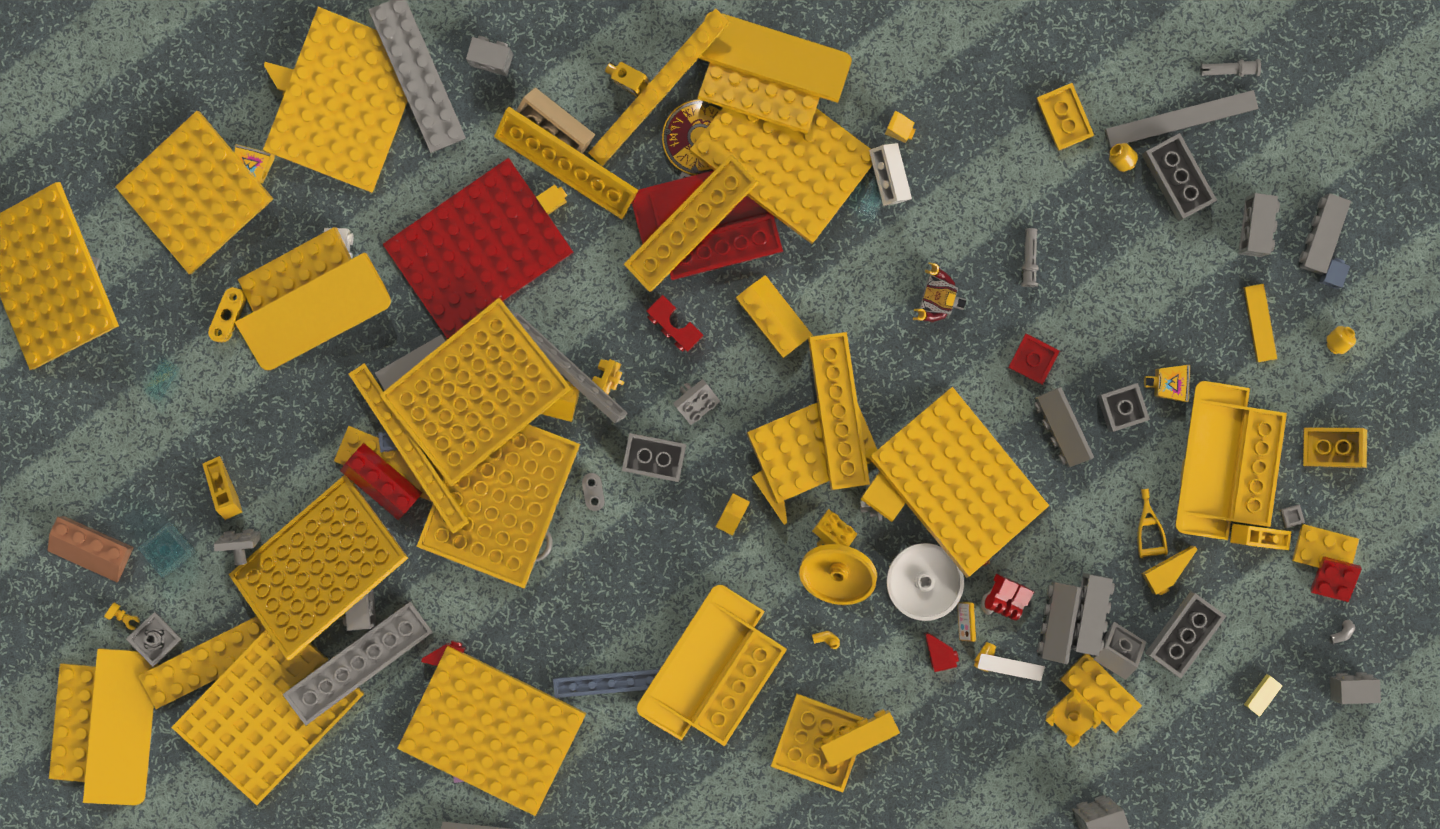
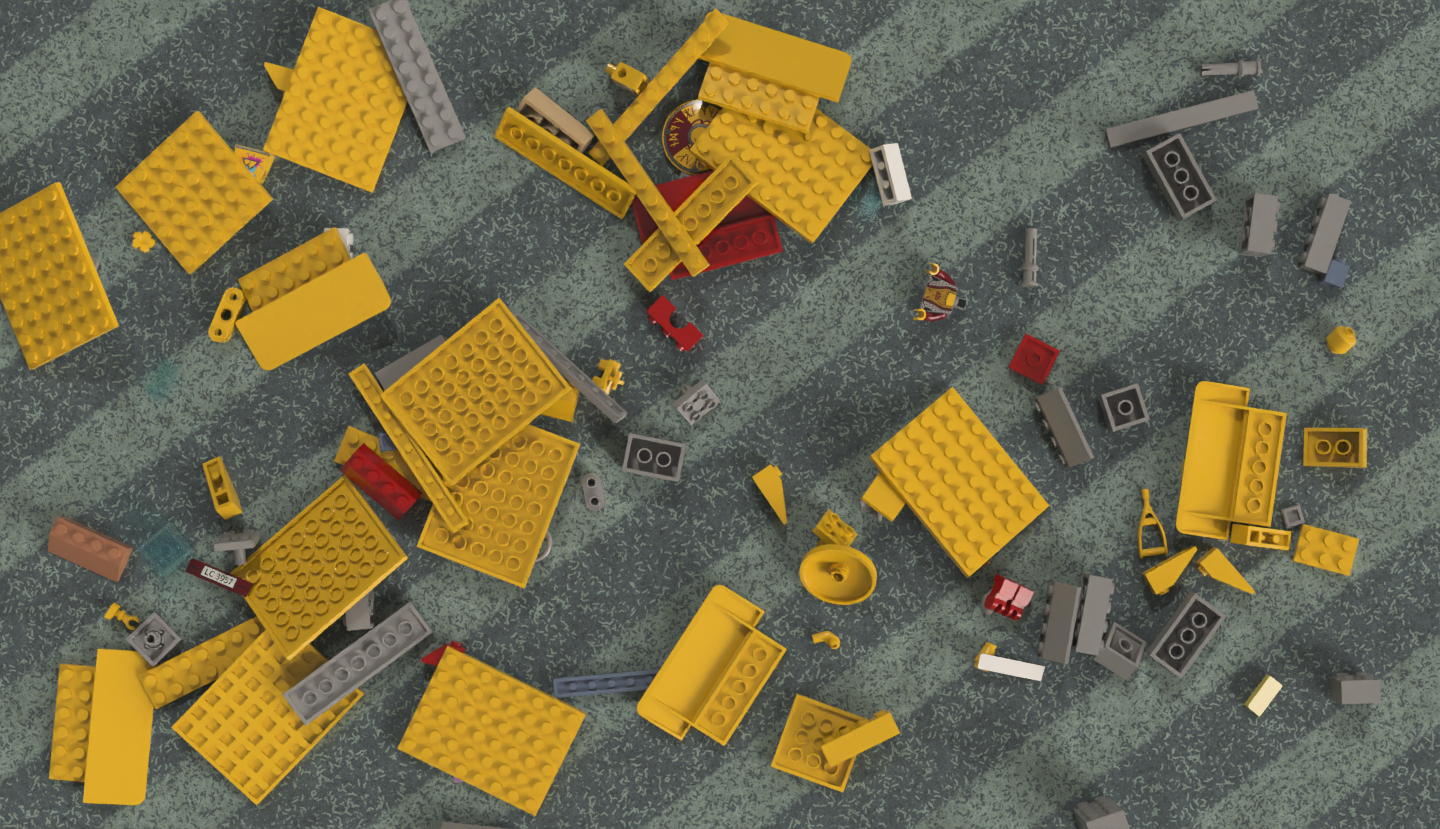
red plate [383,158,574,339] -> none
light grey brick [466,36,513,76] -> none
yellow brick [536,184,567,215] -> none
yellow slope [716,493,750,536] -> none
yellow slope [736,275,812,359] -> none
yellow plate [746,402,877,503] -> none
yellow plate [808,332,870,490] -> none
yellow slope [885,111,916,143] -> none
white dish [886,543,964,621] -> none
red slope [924,632,959,672] -> none
slope [957,601,976,642] -> none
yellow plate [1036,83,1094,151] -> none
yellow panel [1046,689,1102,748] -> none
yellow plate [1060,653,1142,733] -> none
yellow head [1109,143,1138,172] -> none
yellow torso [1144,365,1190,402] -> none
yellow tile [1243,284,1277,362] -> none
red plate [1310,556,1362,602] -> none
light grey arm [1330,620,1355,644] -> none
none -> yellow plant [132,231,155,253]
none -> sticker [185,558,252,597]
none -> yellow plate [586,109,709,277]
none -> yellow slope [1196,547,1255,594]

